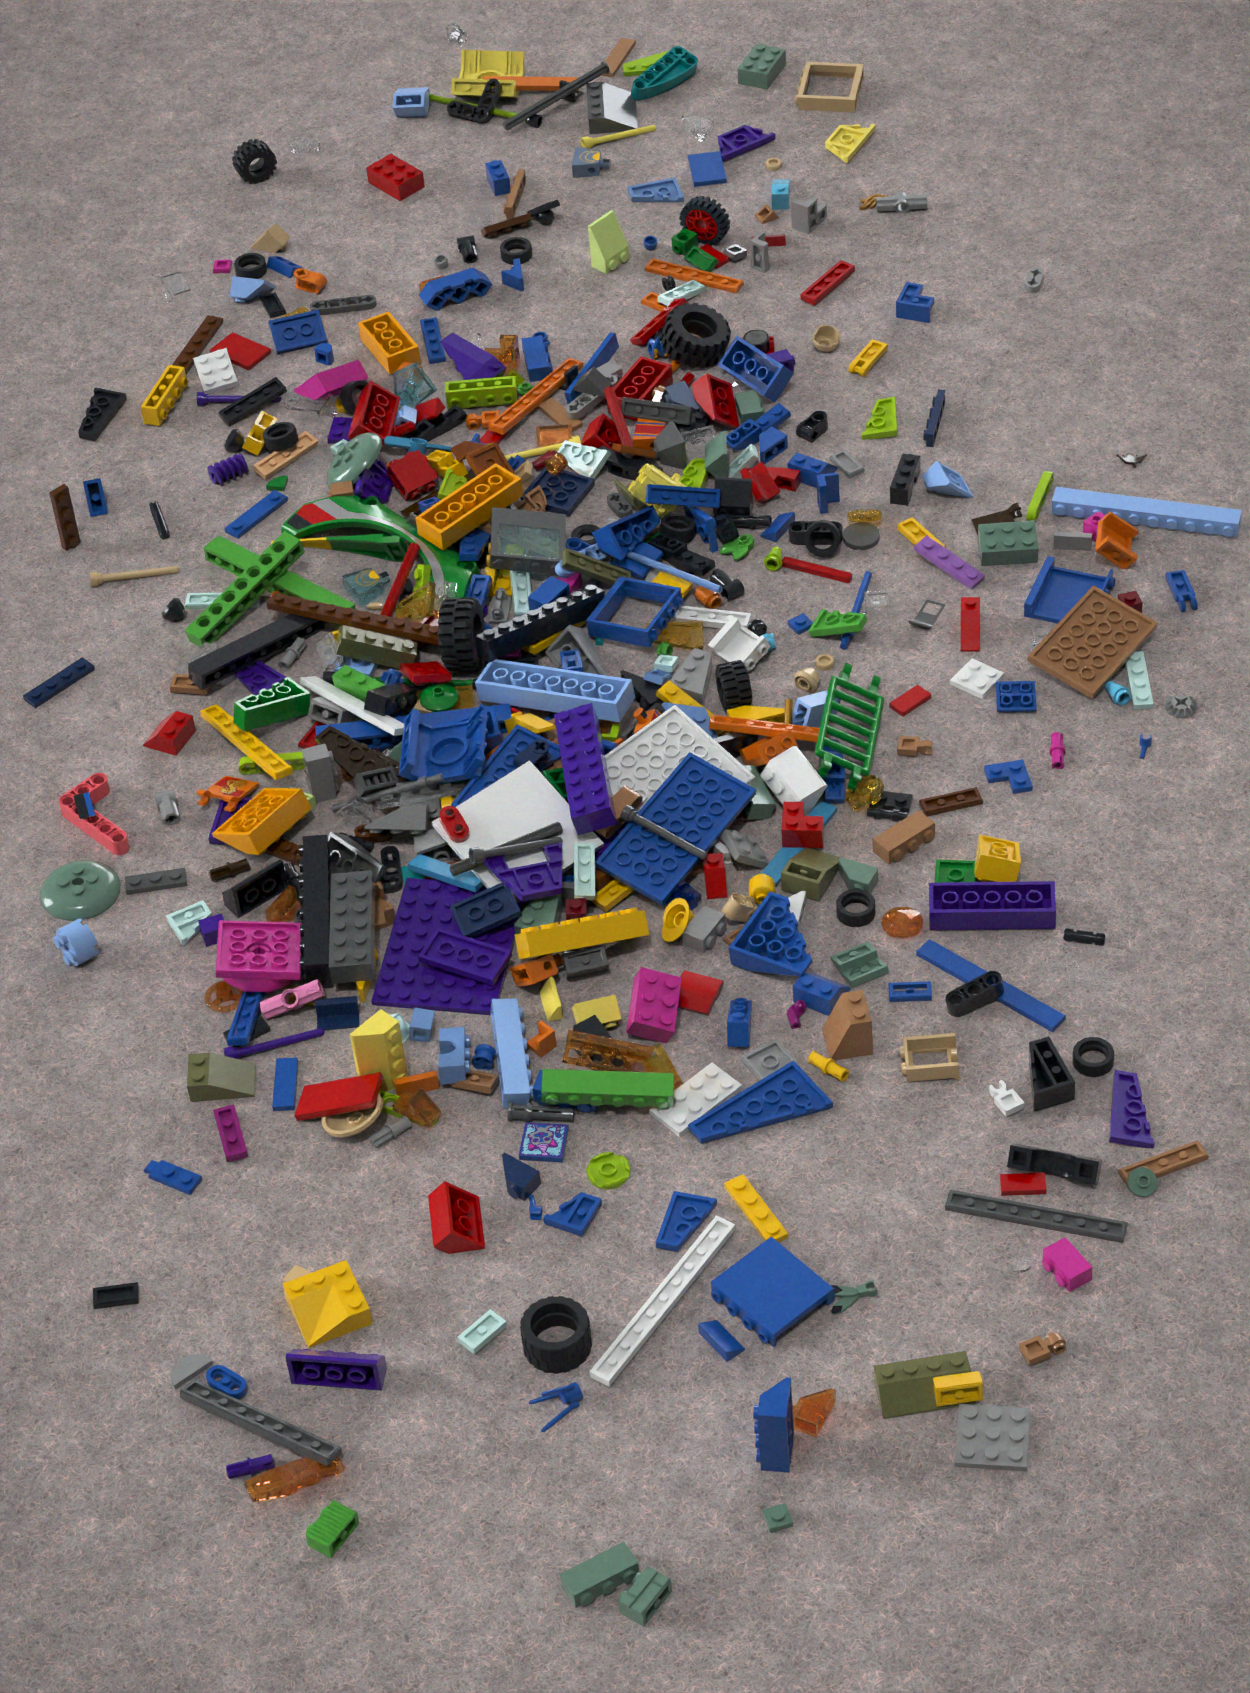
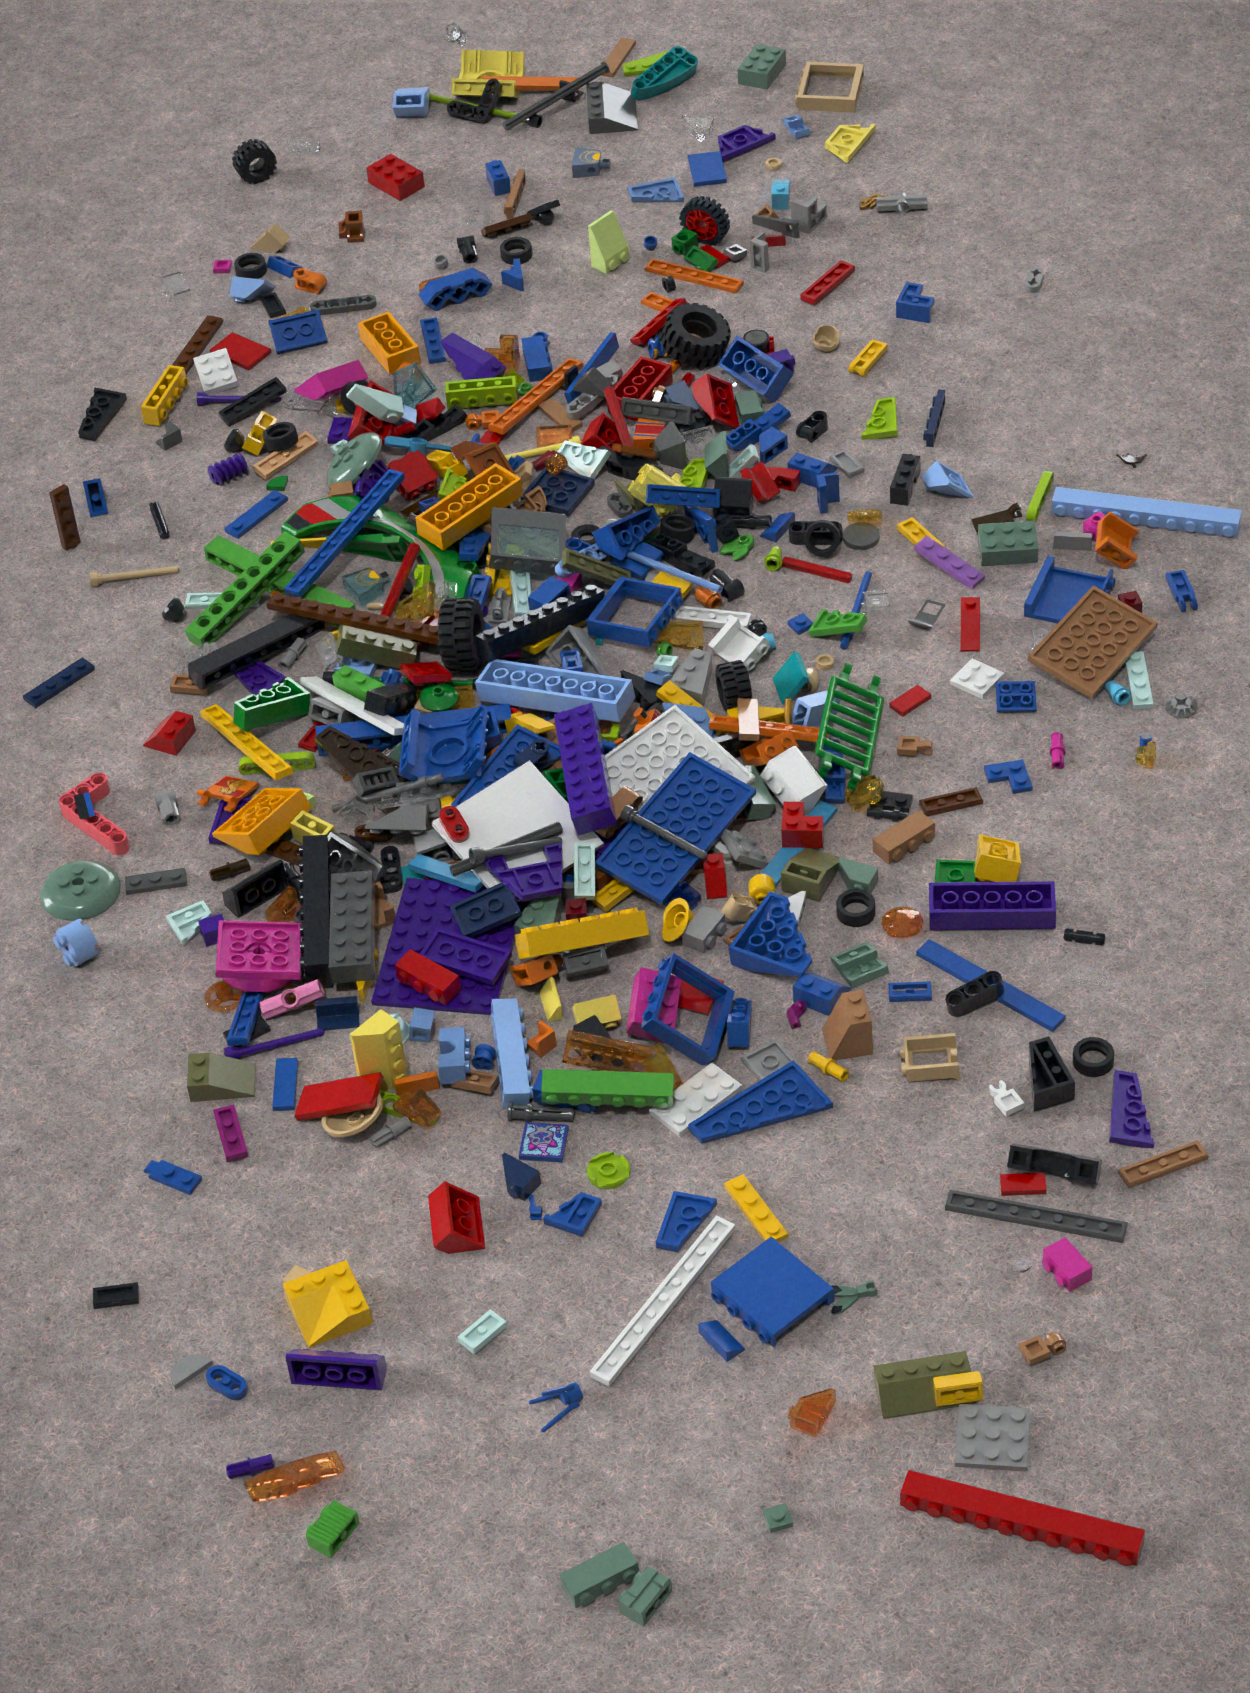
dark grey tile [179,1379,342,1466] -> none
light grey wedge [302,744,339,803] -> none
blue brick [314,343,334,366] -> none
black tyre [520,1296,592,1374] -> none
light yellow piece [581,125,656,149] -> none
light aqua tile [658,280,706,306] -> none
blue slope [753,1377,794,1473] -> none
sand green piece [1127,1167,1157,1197] -> none
none -> dark grey panel [156,421,183,451]
none -> blue plate [284,469,405,598]
none -> light yellow brick [290,810,335,843]
none -> dark orange brick [339,210,364,243]
none -> light aqua slope [346,384,404,424]
none -> red brick [395,949,461,1005]
none -> blue window [641,953,735,1065]
none -> tile [737,698,759,741]
none -> dark grey piece [752,215,800,238]
none -> teal tile [772,651,809,705]
none -> medium blue slope [782,115,811,139]
none -> red brick [900,1470,1145,1566]
none -> clear yellow tile [1135,742,1156,769]

